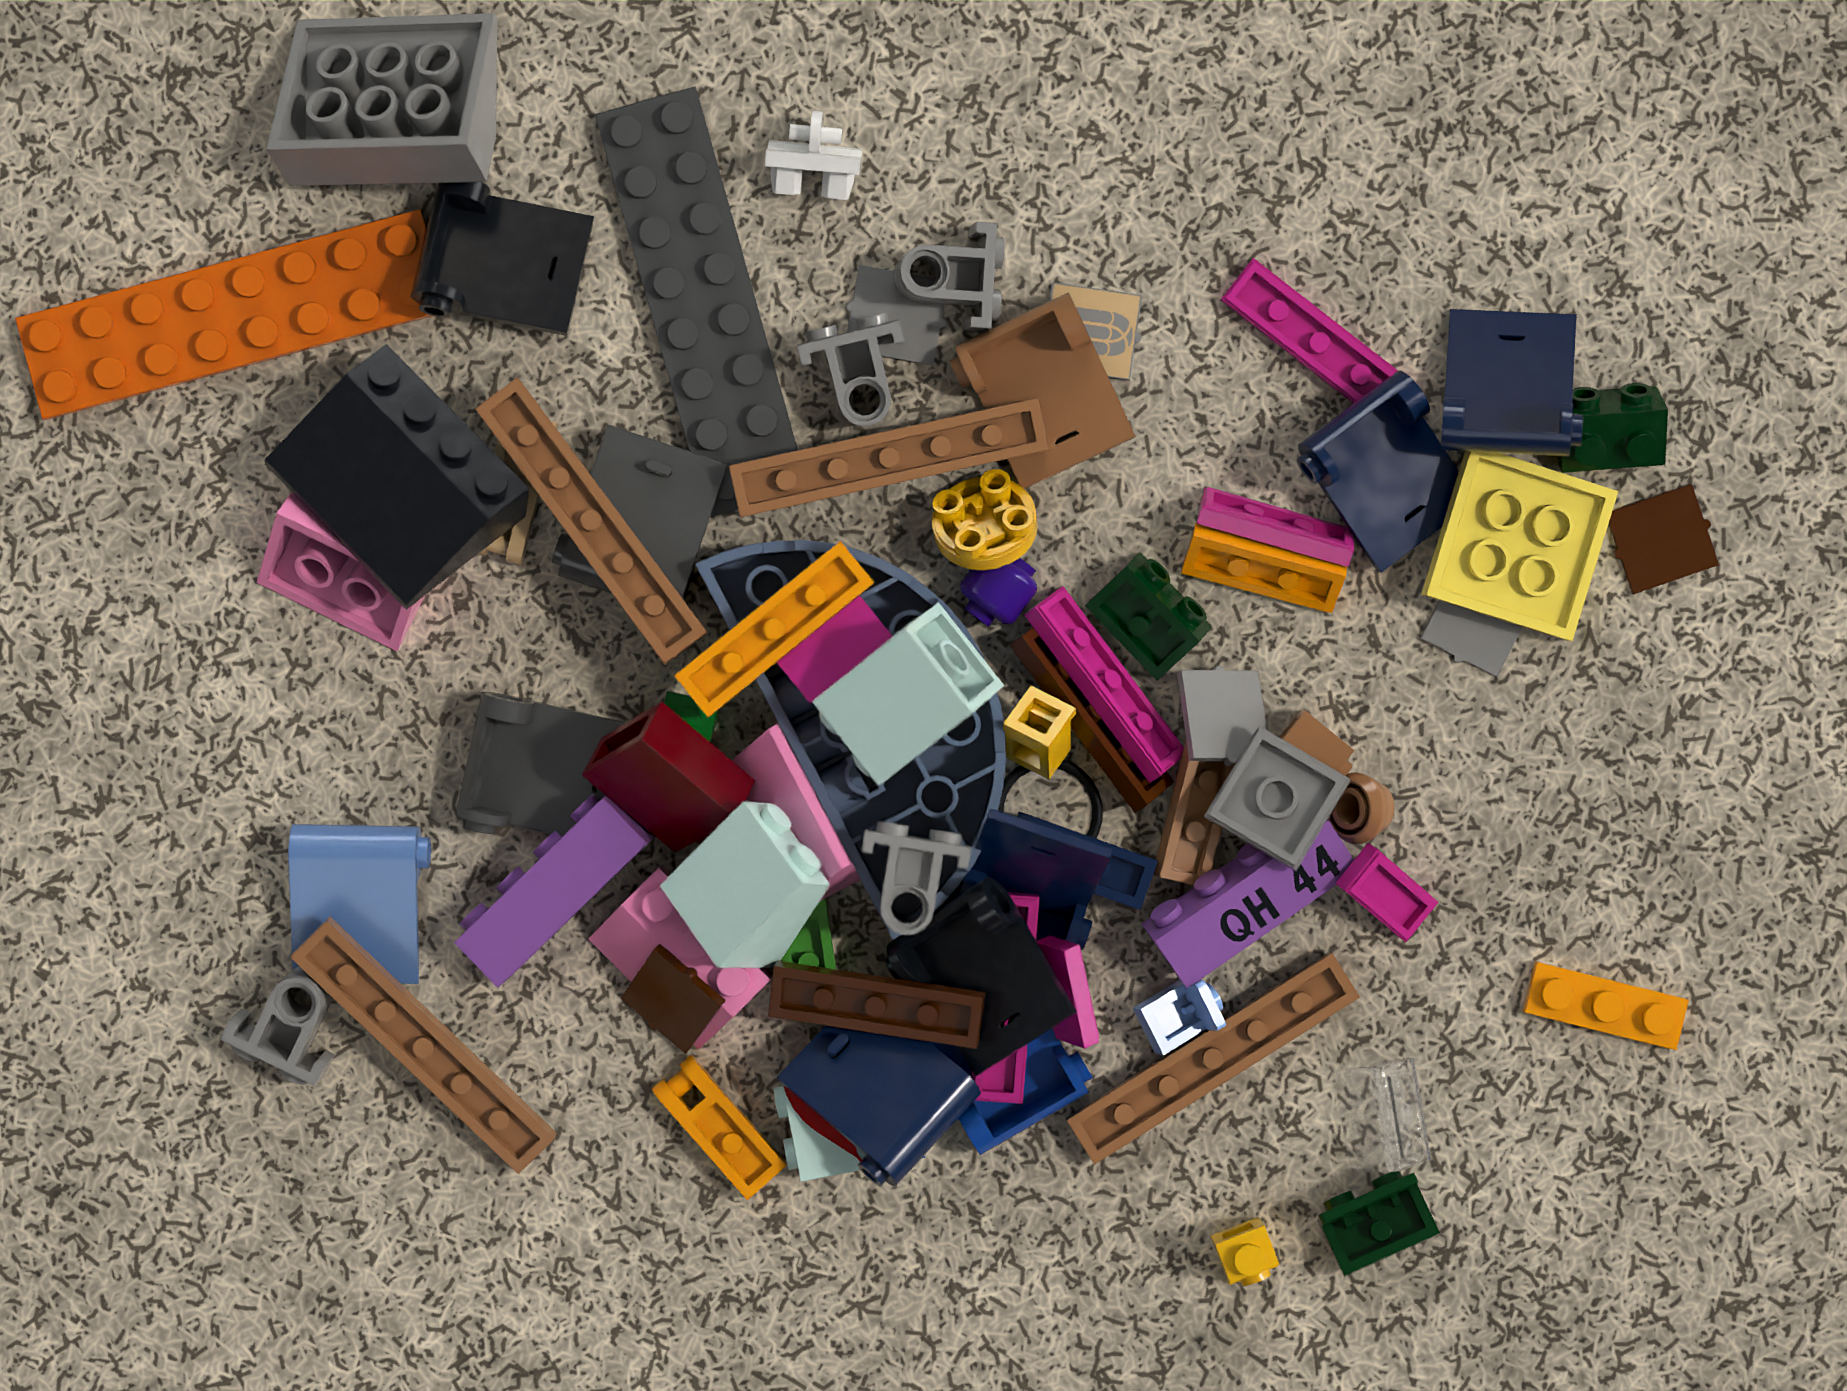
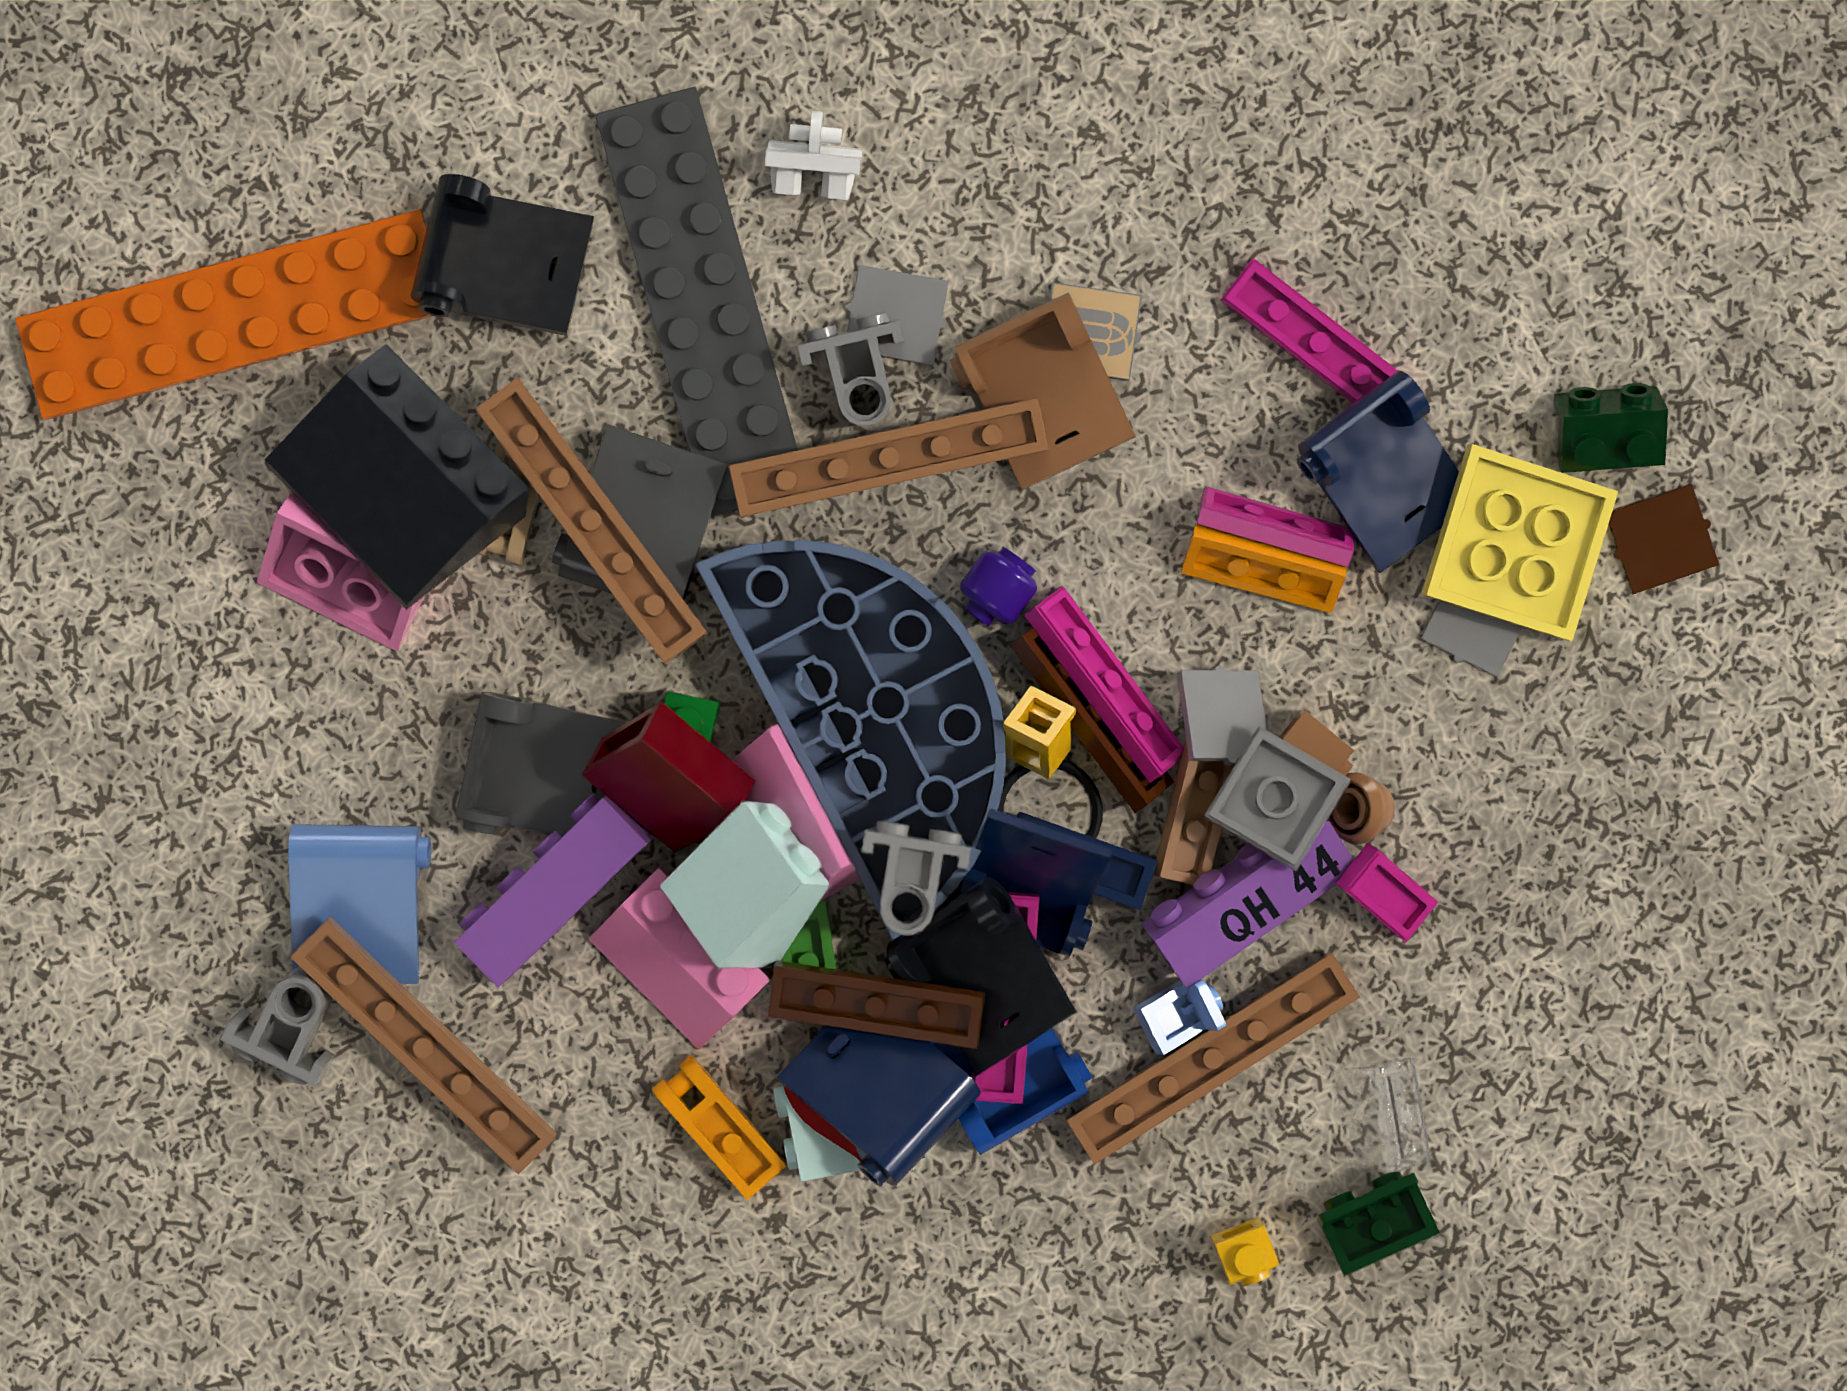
light grey slope [266,13,497,186] -> none
reddish brown piece [621,944,726,1054] -> none
light orange plate [674,541,874,717] -> none
dark pink tile [777,595,893,704] -> none
light aqua slope [812,602,1004,786] -> none
light grey pin [893,222,1005,333] -> none
yellow tile [932,469,1038,570] -> none
dark pink tile [1036,936,1100,1049] -> none
dark green bracket [1085,553,1211,681] -> none
dark blue door [1441,309,1583,456] -> none
light orange plate [1522,961,1689,1050] -> none

